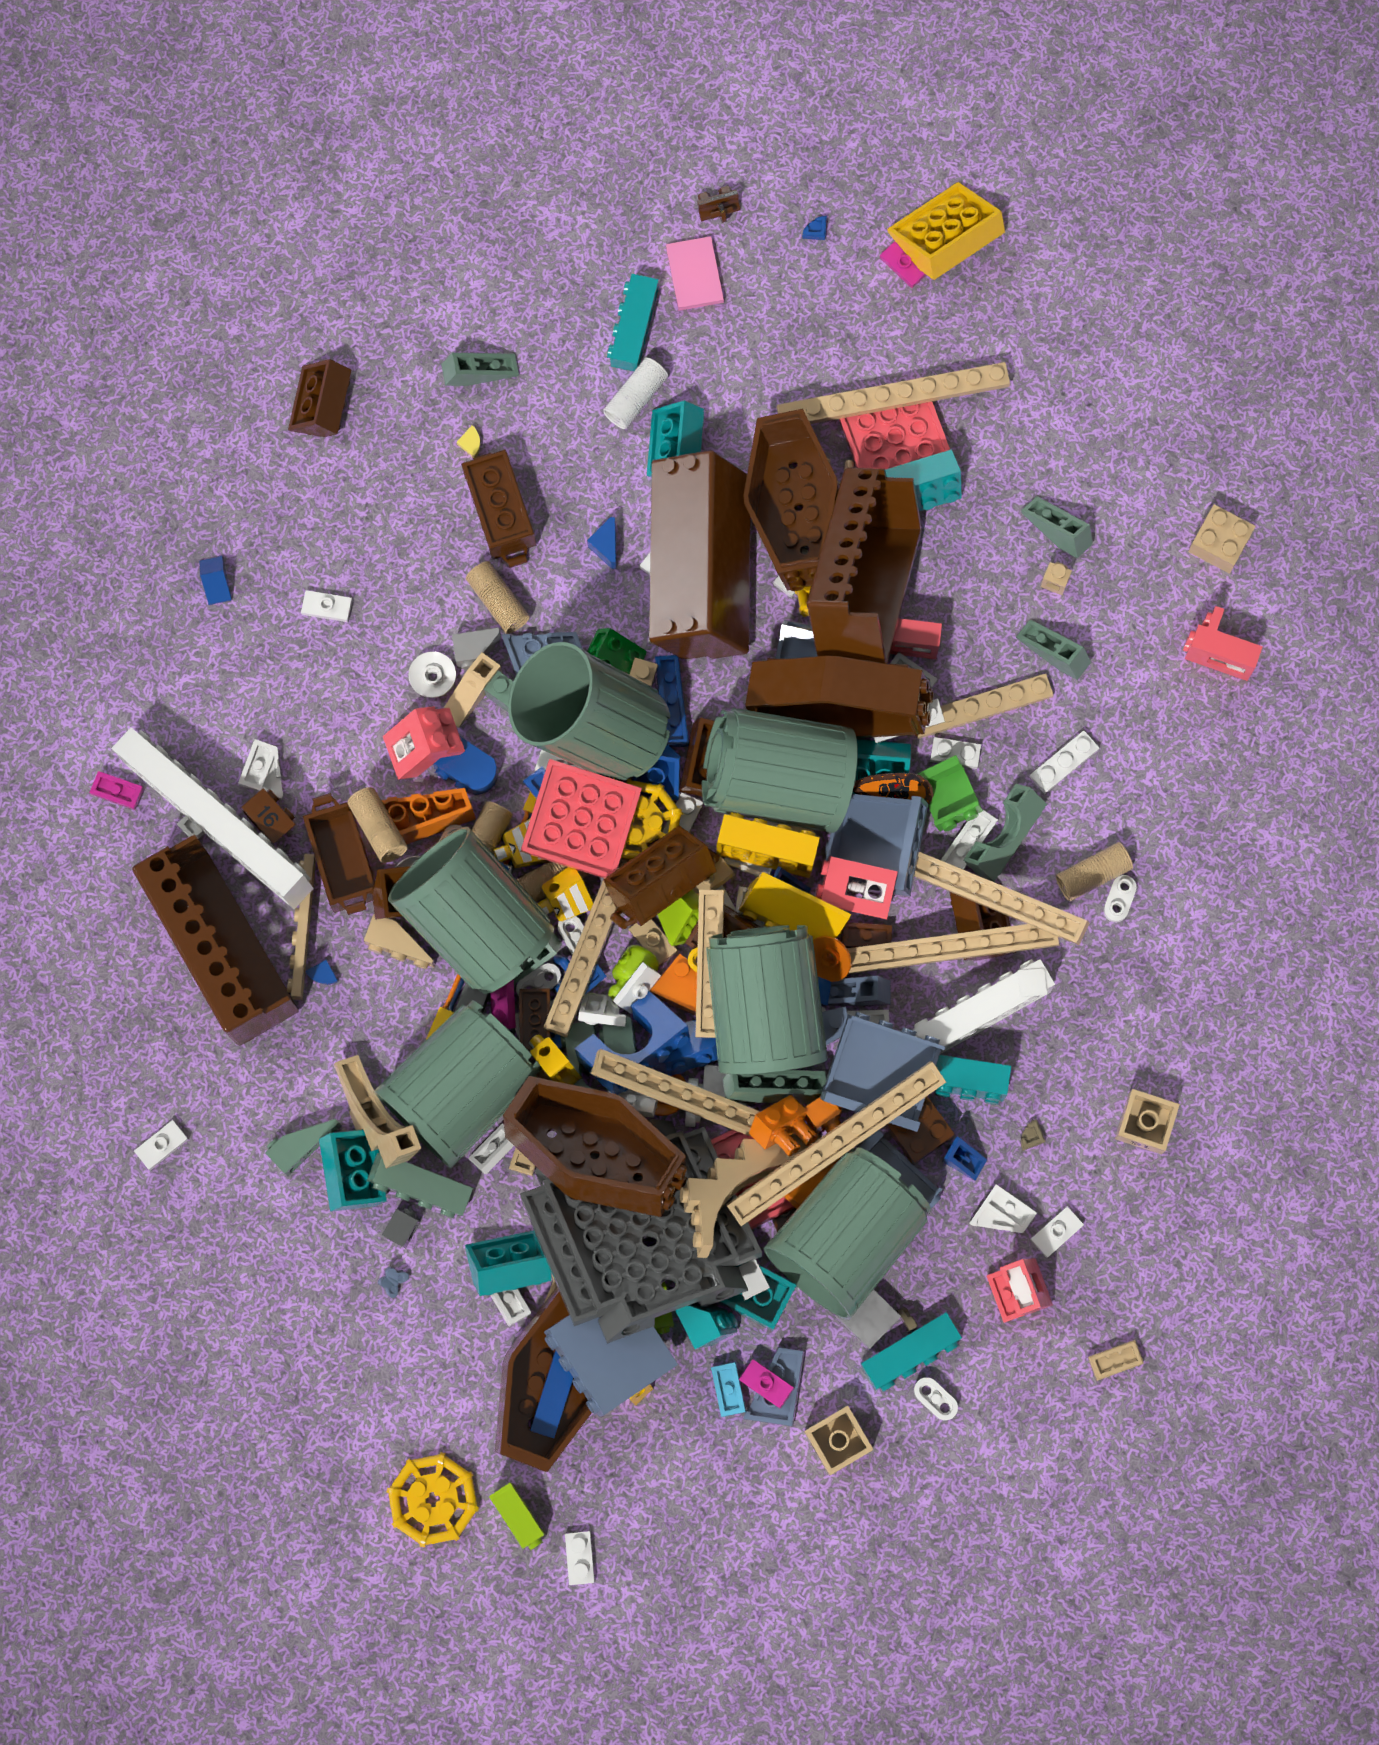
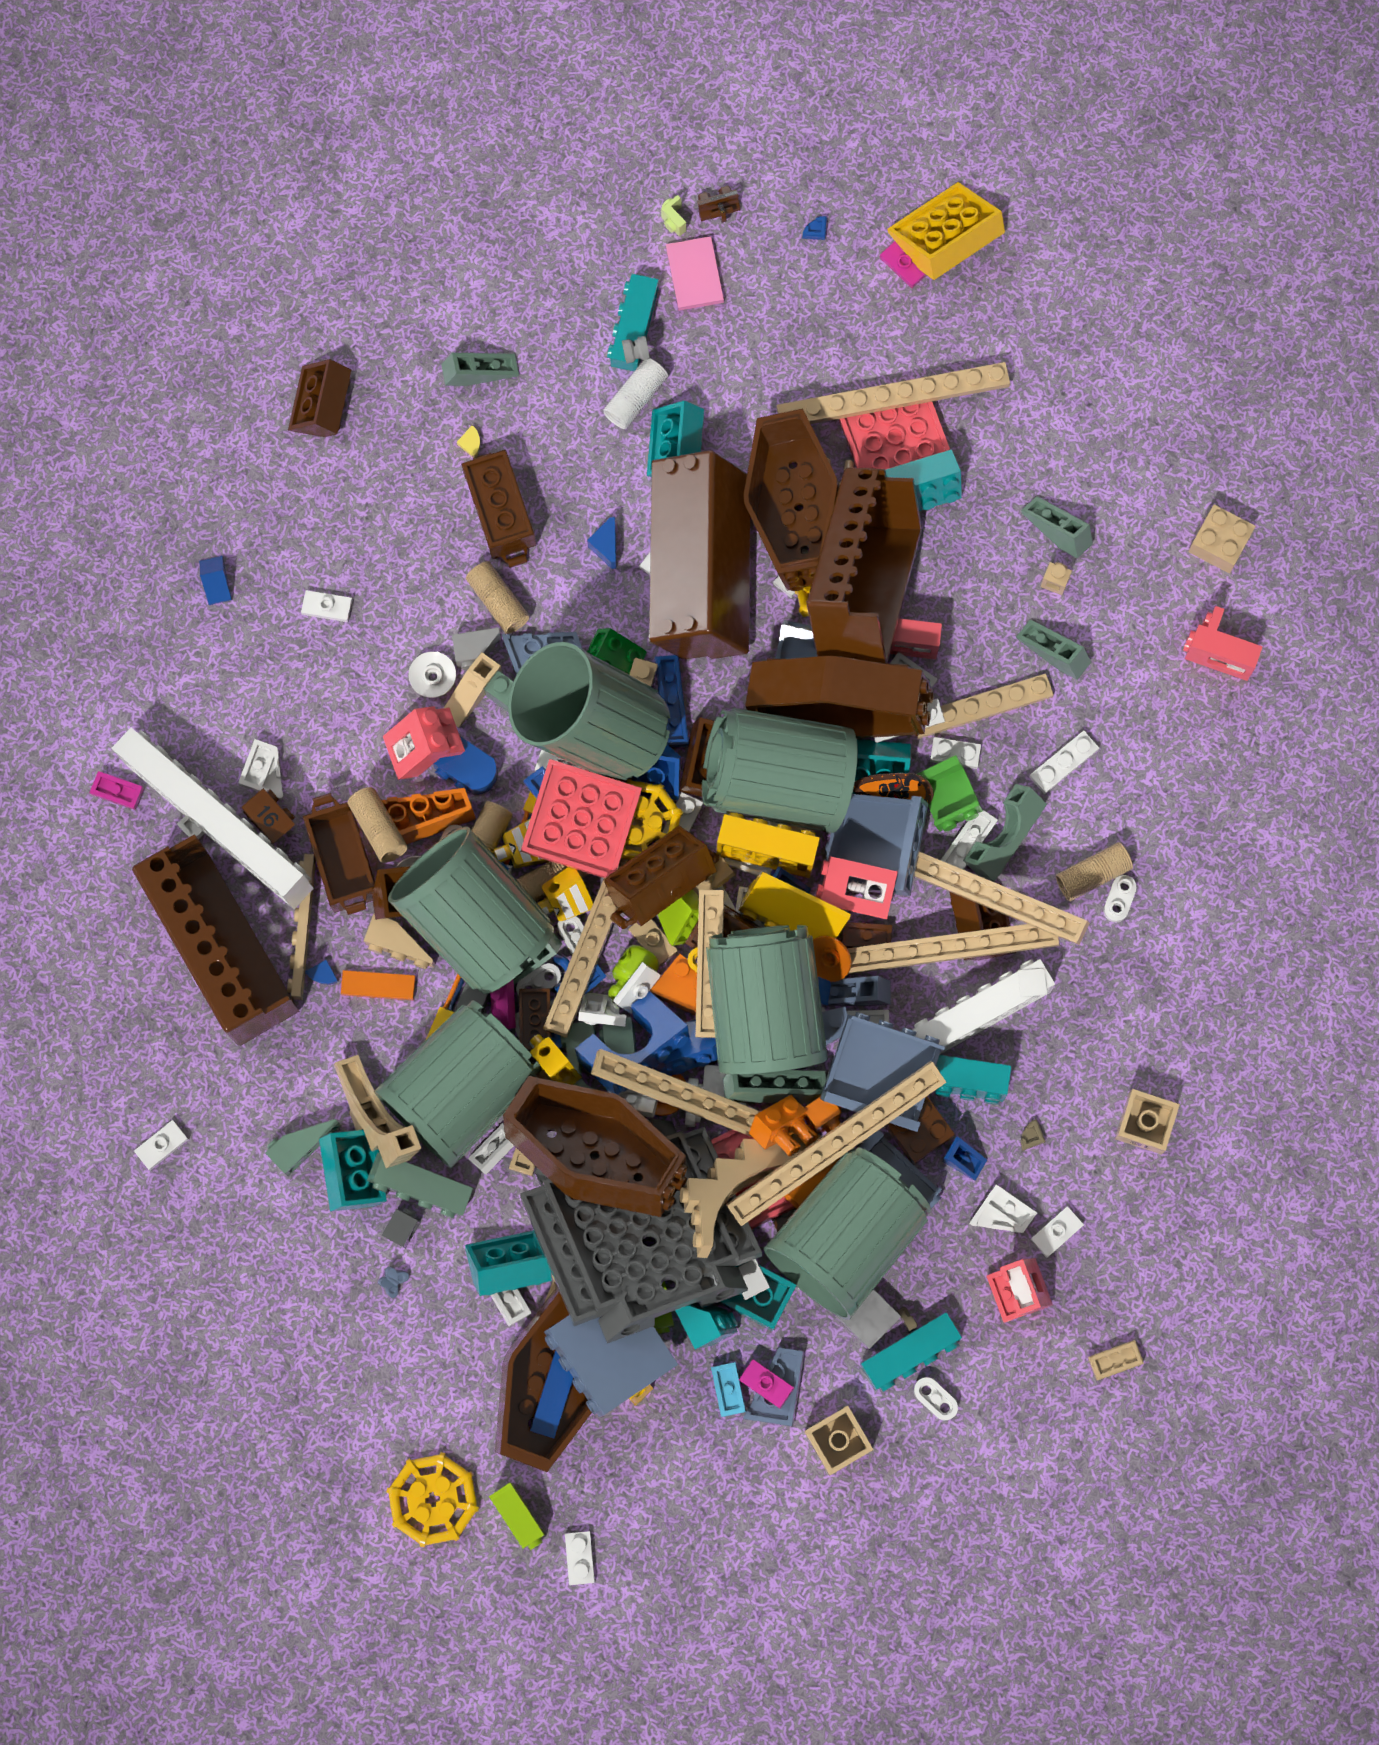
none -> orange tile [340,970,416,1001]
none -> light grey wheel [622,336,650,364]
none -> yellowish green bracket [661,195,686,237]

